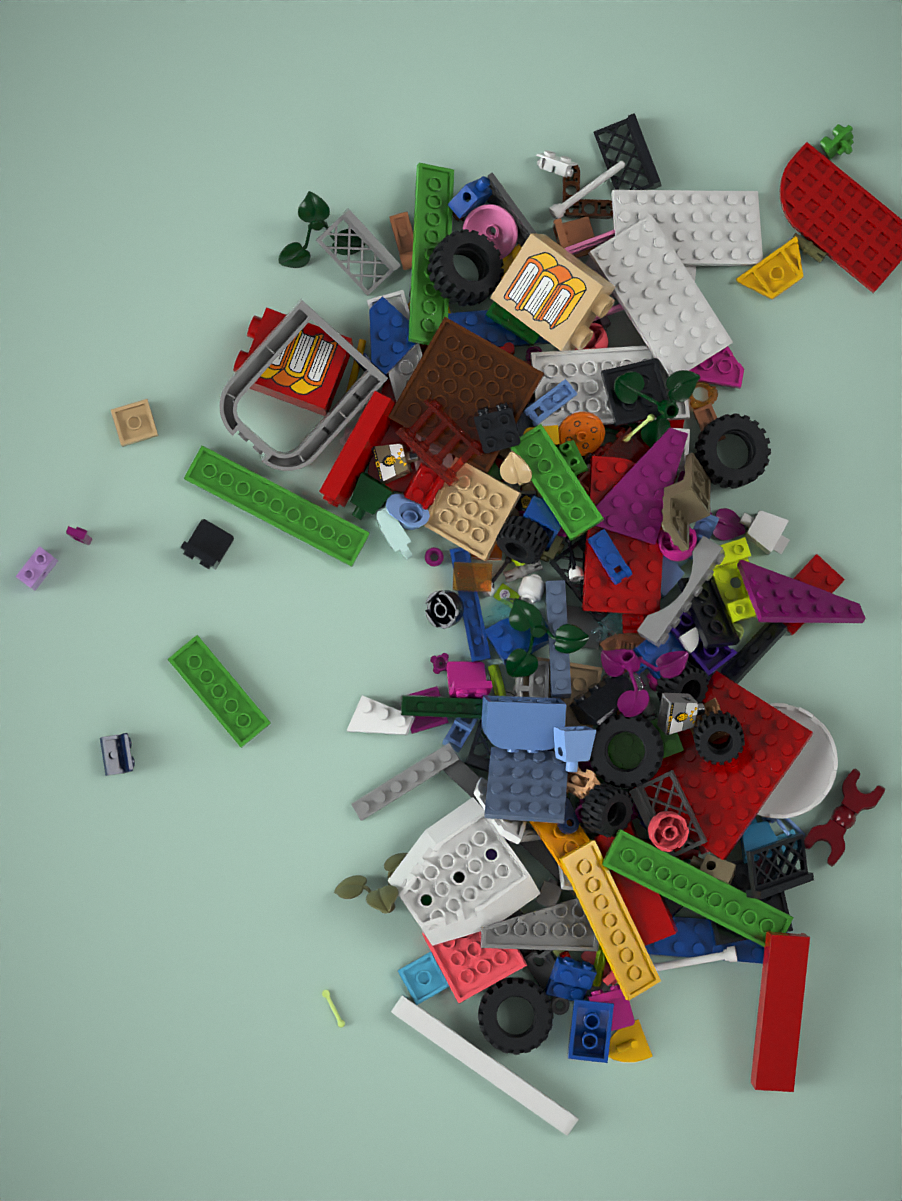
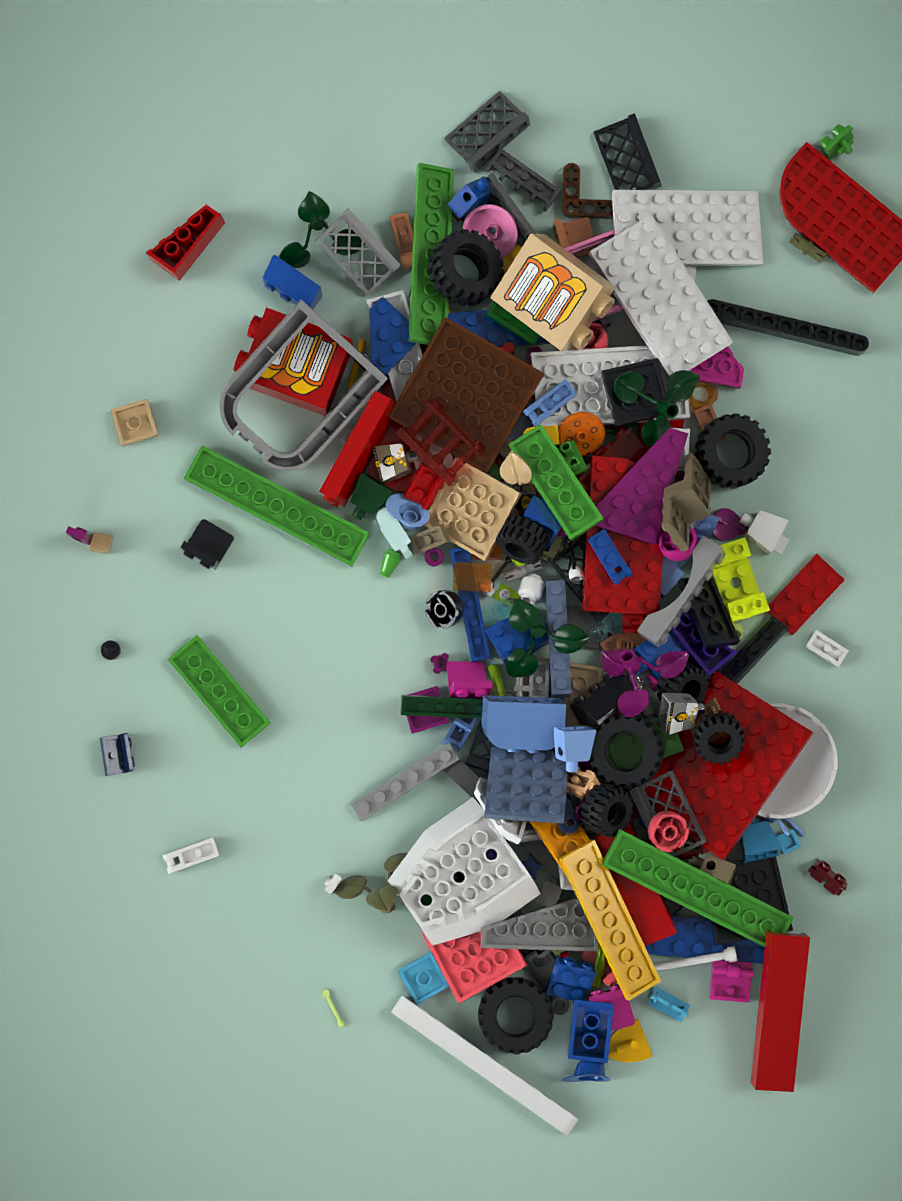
lavender brick [16,546,58,591] -> none
white wing [347,696,415,735] -> none
black bracket [474,402,521,453] -> none
white hinge [536,150,578,178] -> none
white piece [549,161,625,220] -> none
yellowish green hinge [623,414,655,442] -> none
white tile [679,627,699,654] -> none
yellow wing [736,236,804,300] -> none
magenta wing [737,560,866,623] -> none
black fence [746,834,814,899] -> none
dark red piece [804,768,885,867] -> none
none -> tan slope [89,532,113,554]
none -> black tile [101,640,121,660]
none -> red wedge [146,204,225,281]
none -> white plate [163,837,220,874]
none -> blue slope [263,255,323,309]
none -> white plate [324,874,343,894]
none -> bright green cone [379,549,402,578]
none -> dark tan plate [409,523,450,555]
none -> dark grey fence [444,91,530,173]
none -> dark grey hinge [485,148,561,212]
none -> blue plate [521,855,542,880]
none -> blue piece [562,1060,610,1082]
none -> medium azure hinge [647,986,690,1022]
none -> black beam [707,299,869,356]
none -> dark pink plate [709,960,753,1003]
none -> white plate [805,630,849,667]
none -> dark red hinge [808,858,848,896]

